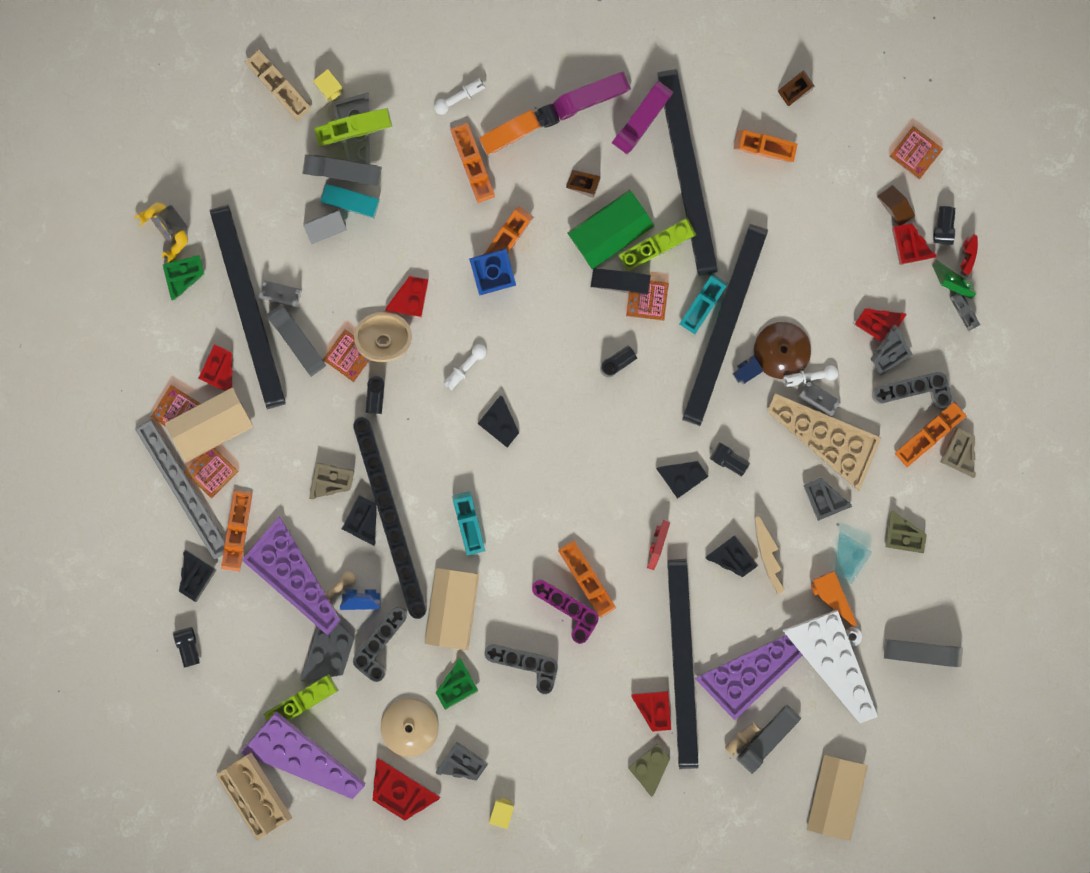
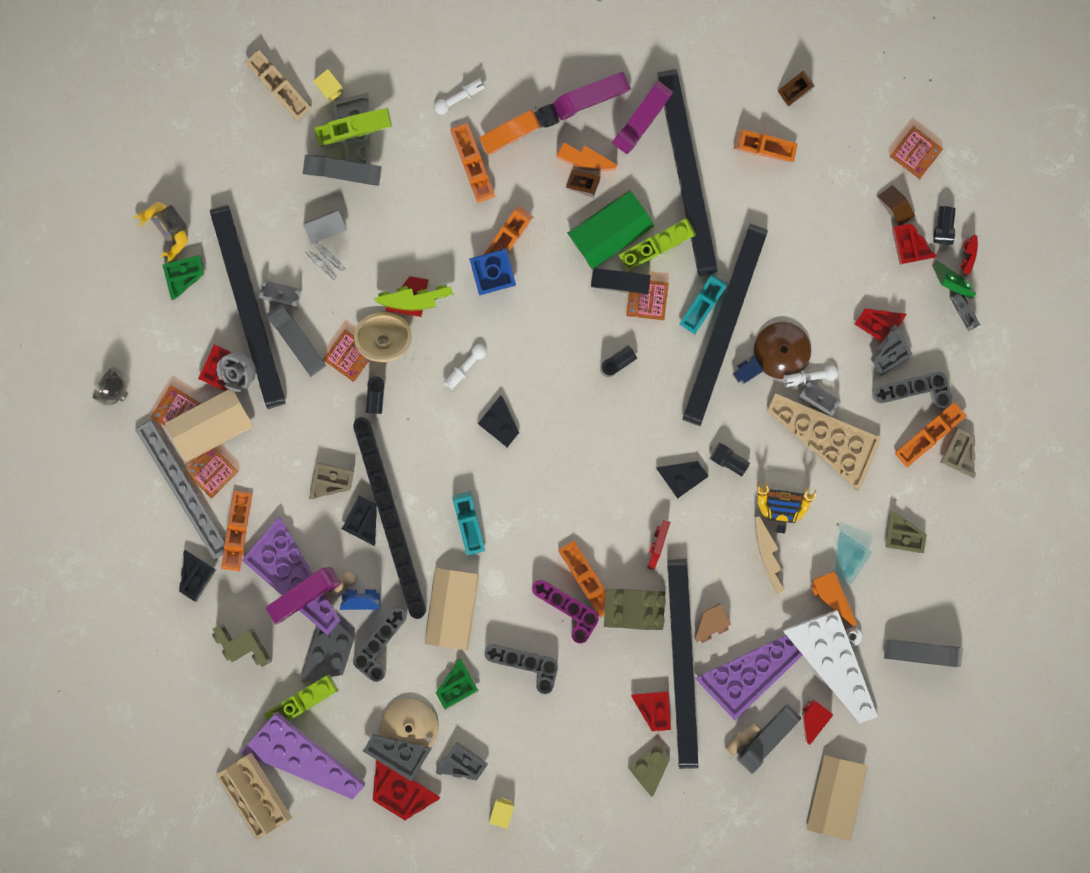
black piece [173,627,200,668] -> none
teal slope [320,184,380,219] -> none
black wing [705,535,758,577] -> none
dark grey wing [803,478,852,521] -> none
none -> clear smoke cylinder [92,366,128,405]
none -> olive bracket [212,624,272,667]
none -> light grey cylinder [217,352,256,392]
none -> magenta beam [265,567,342,625]
none -> clear wheel [305,241,346,280]
none -> dark grey wing [363,734,432,781]
none -> lime slope [374,284,453,310]
none -> orange slope [556,142,618,171]
none -> olive bracket [604,588,666,630]
none -> medium nougat slope [695,603,731,643]
none -> torso [757,482,816,534]
none -> red slope [802,699,833,745]

